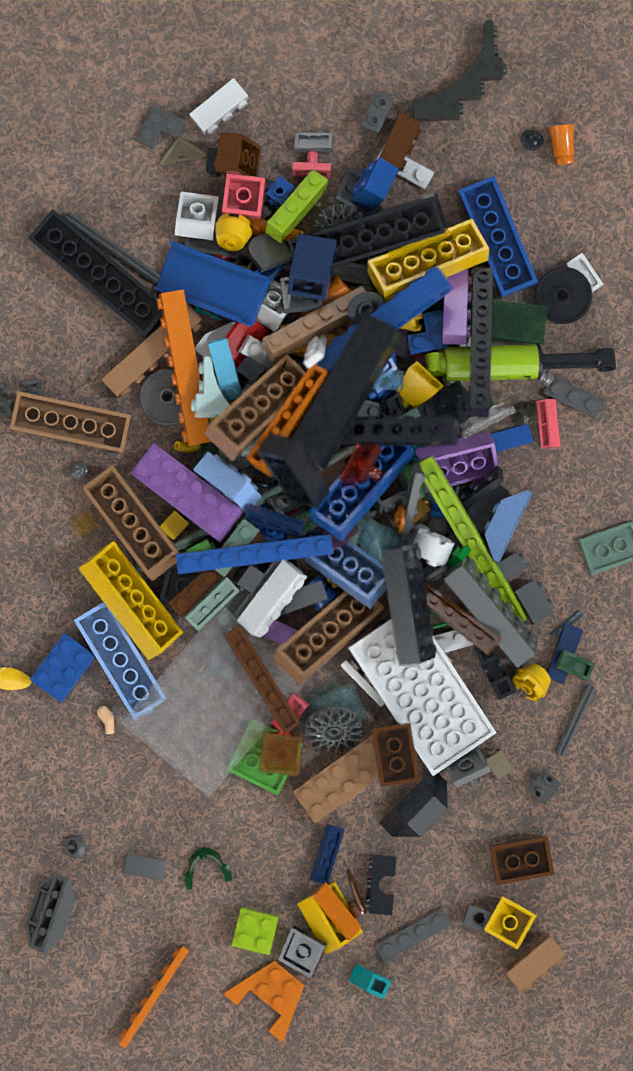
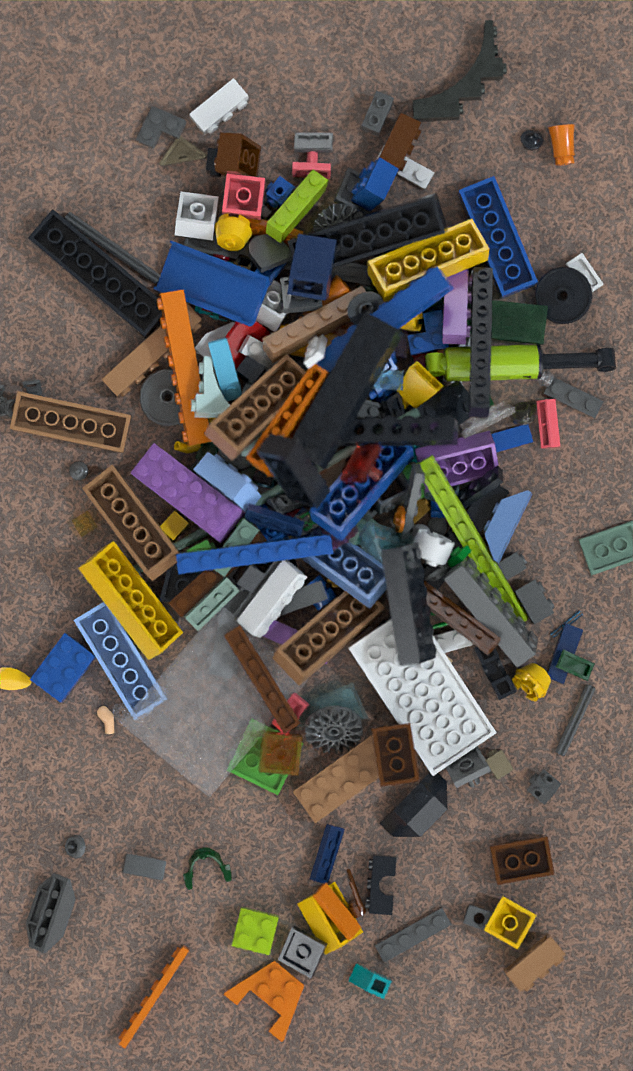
white plate [340,660,385,707] -> none

